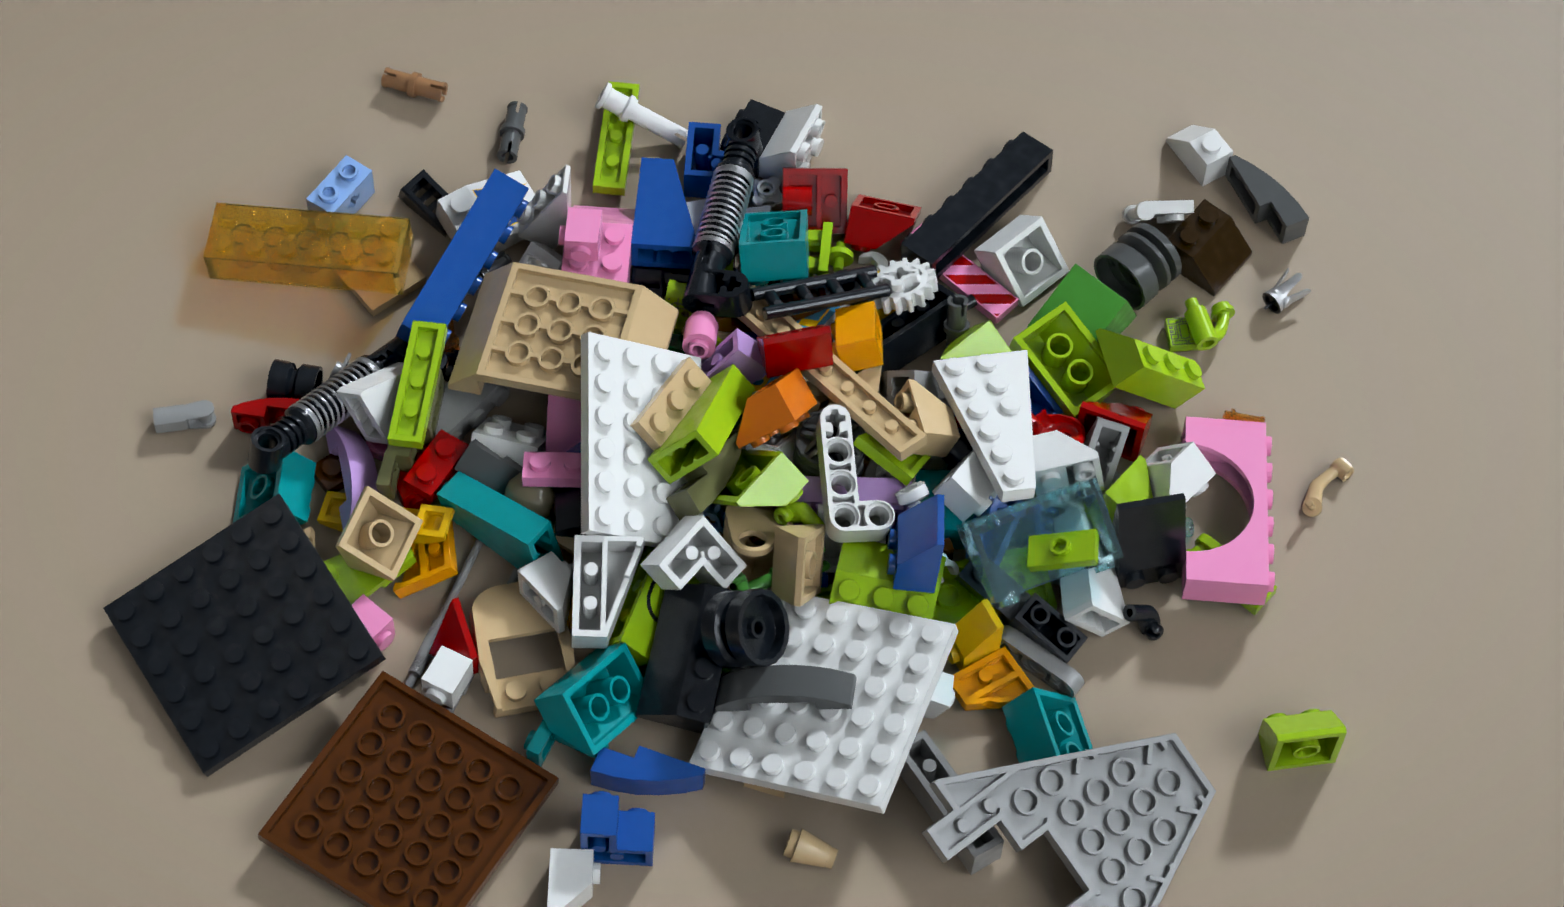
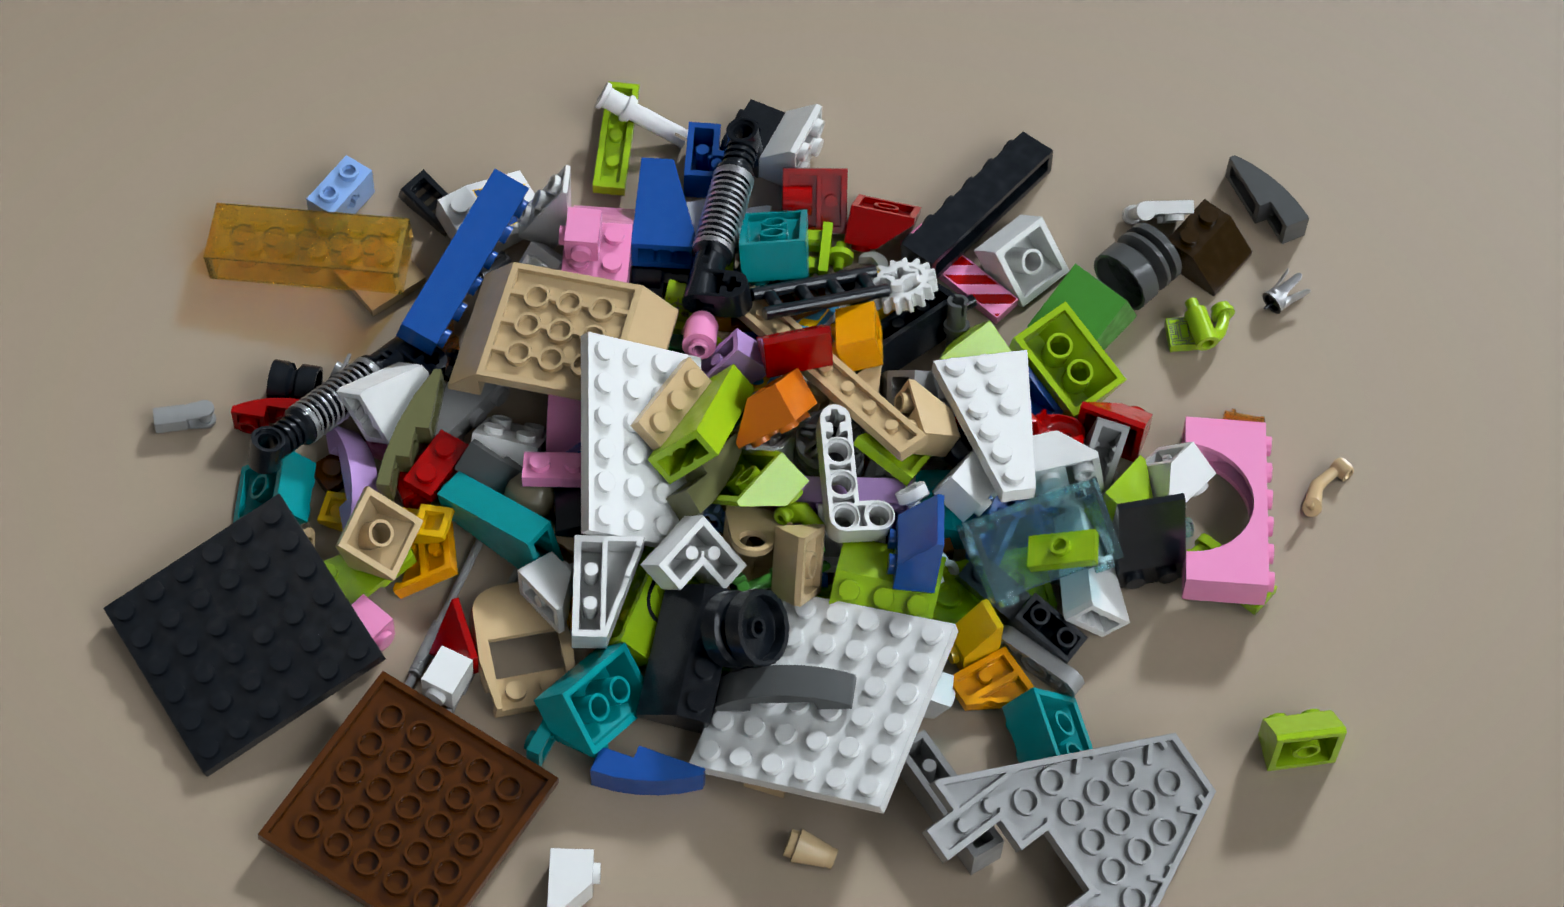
medium nougat pin [381,67,448,102] -> none
lime plate [387,320,448,449] -> none
dark grey pin [497,101,528,164] -> none
blue brick [580,791,655,866] -> none
white plate [752,177,782,207] -> none
lime slope [1095,328,1205,409] -> none
black arm [1123,604,1164,641] -> none
white slope [1166,125,1233,187] -> none

